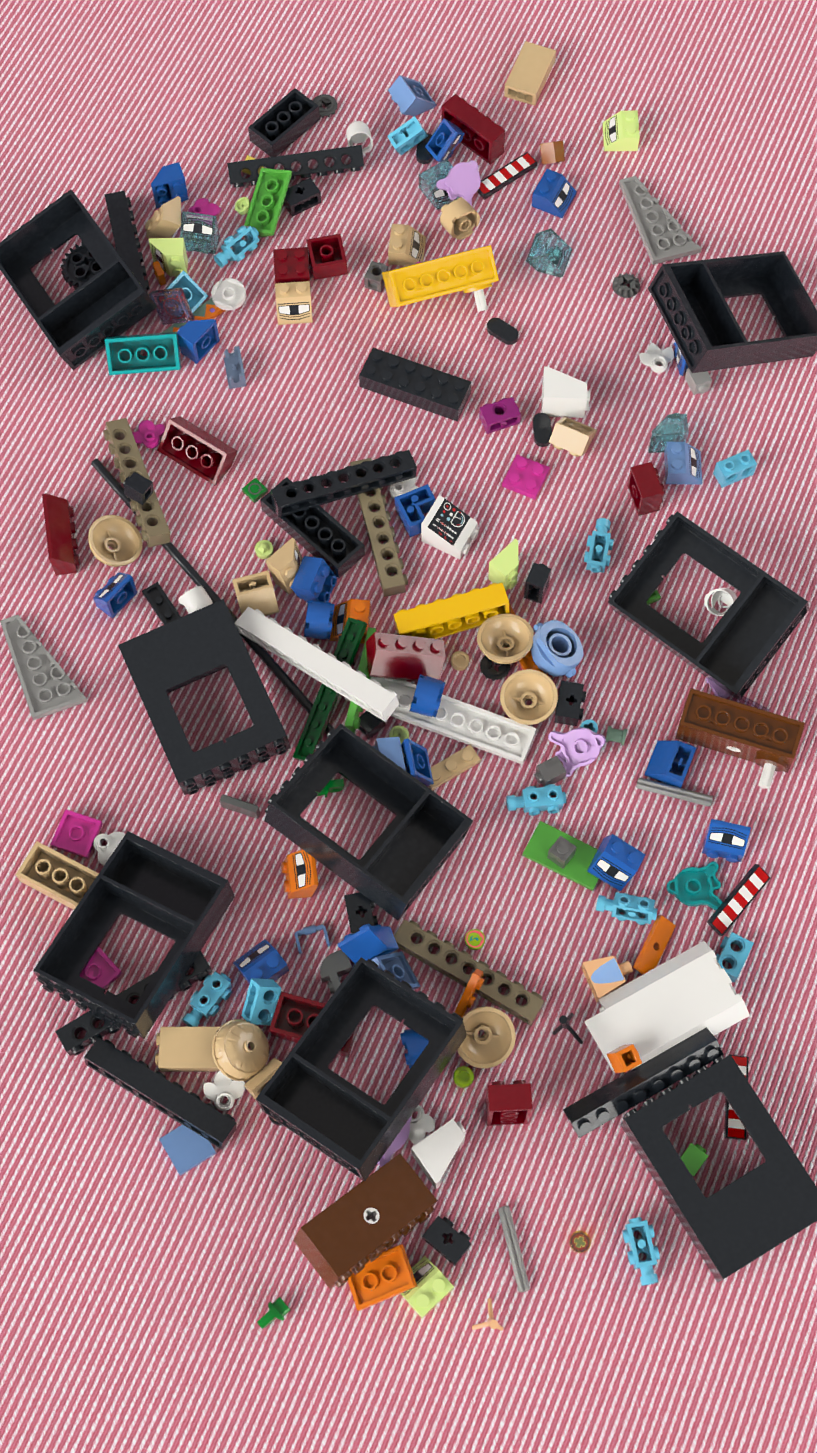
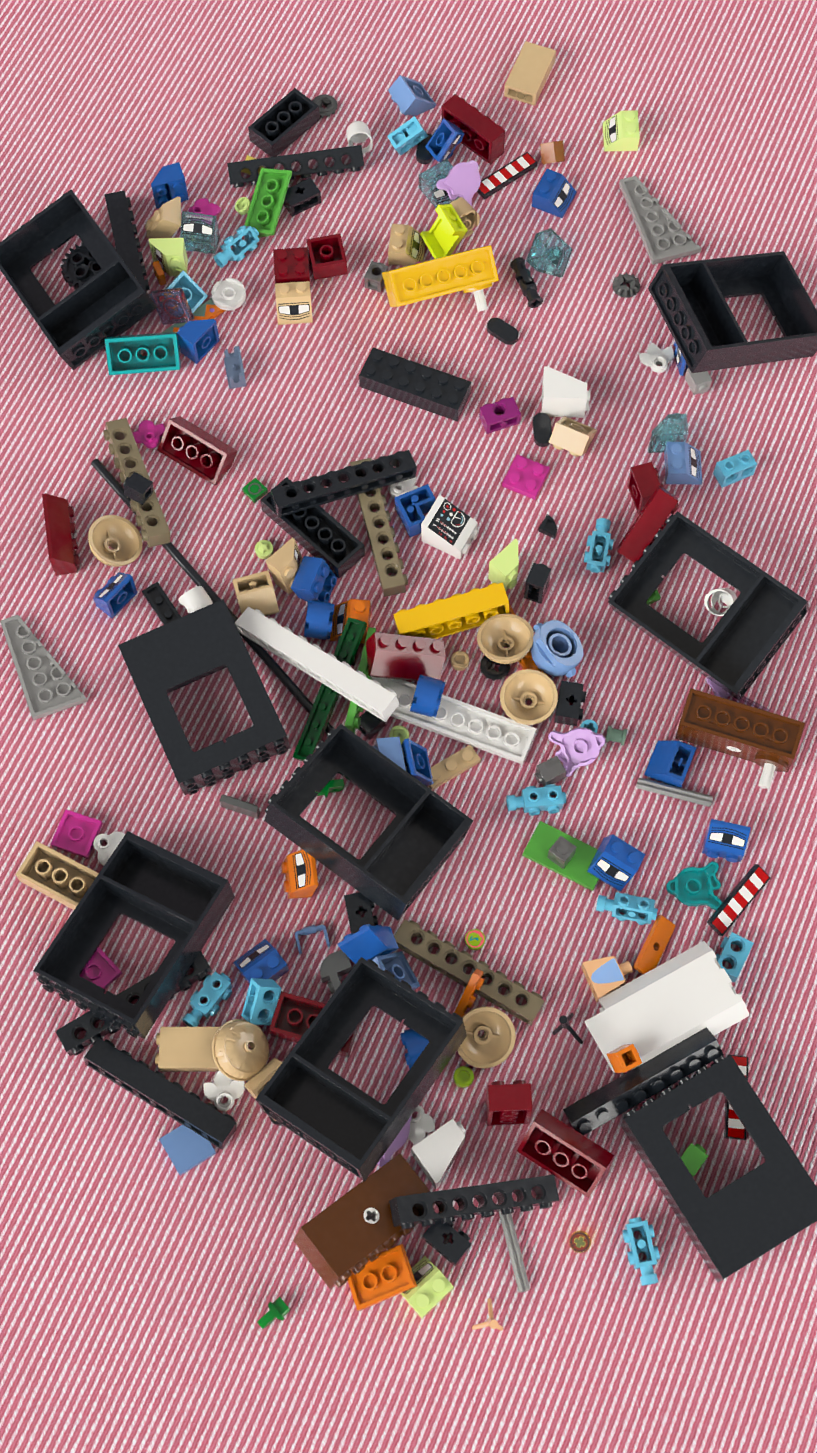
none -> black brick [389,1175,559,1230]
none -> neon yellow panel [420,204,468,259]
none -> black piece [510,257,543,308]
none -> dark red brick [517,1109,614,1198]
none -> black tile [539,514,557,539]
none -> dark red brick [617,485,679,562]

